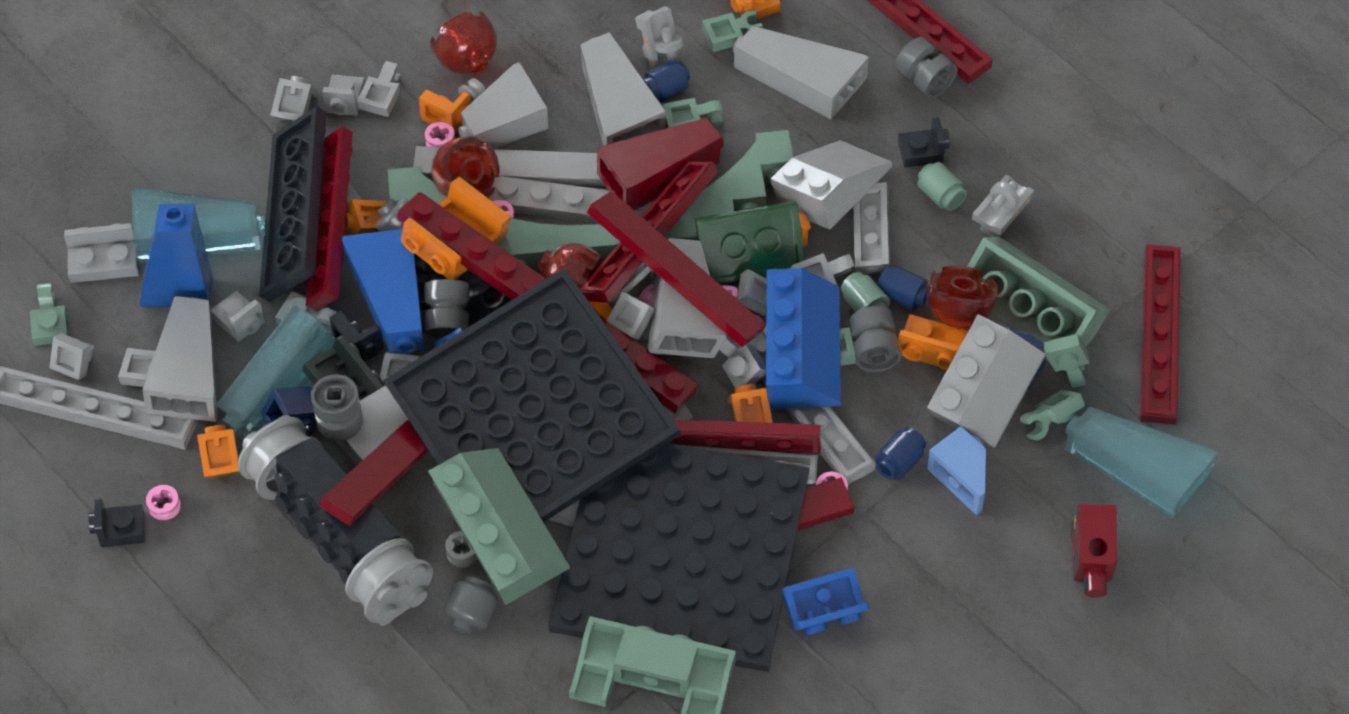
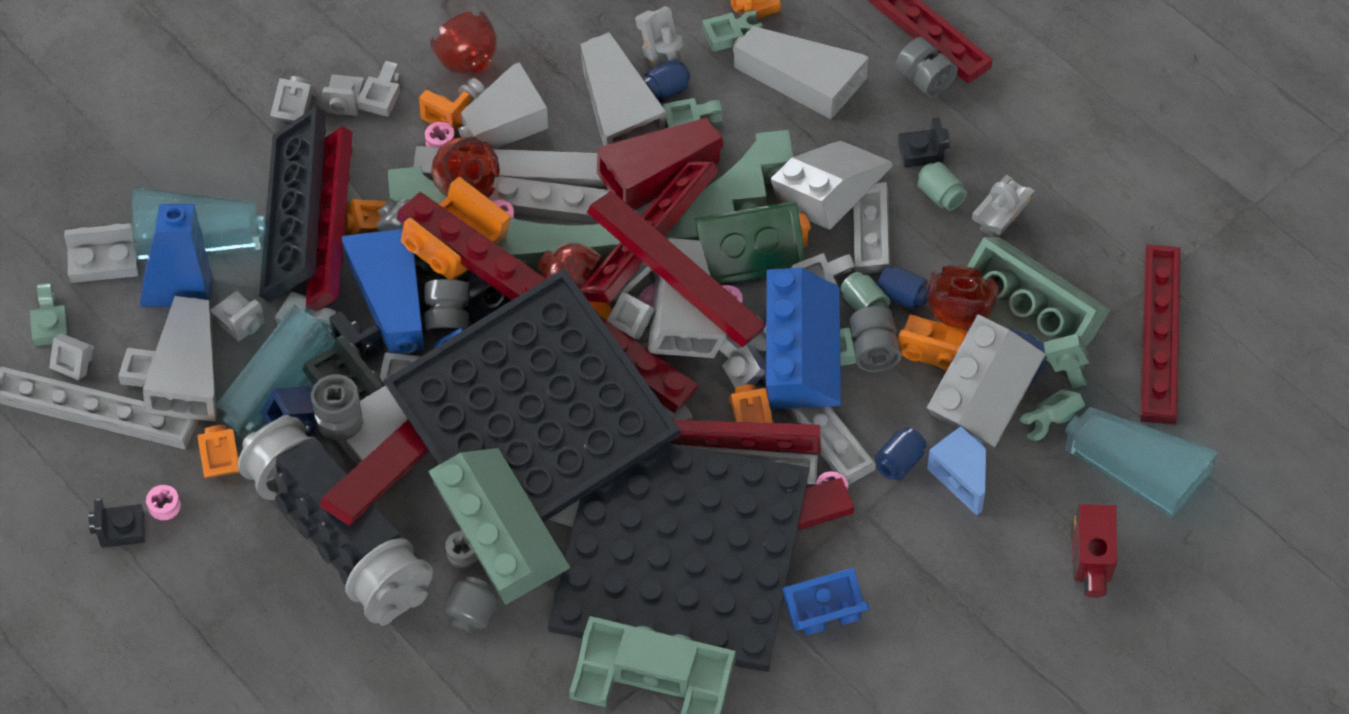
light grey tile [737,269,767,316] -> none

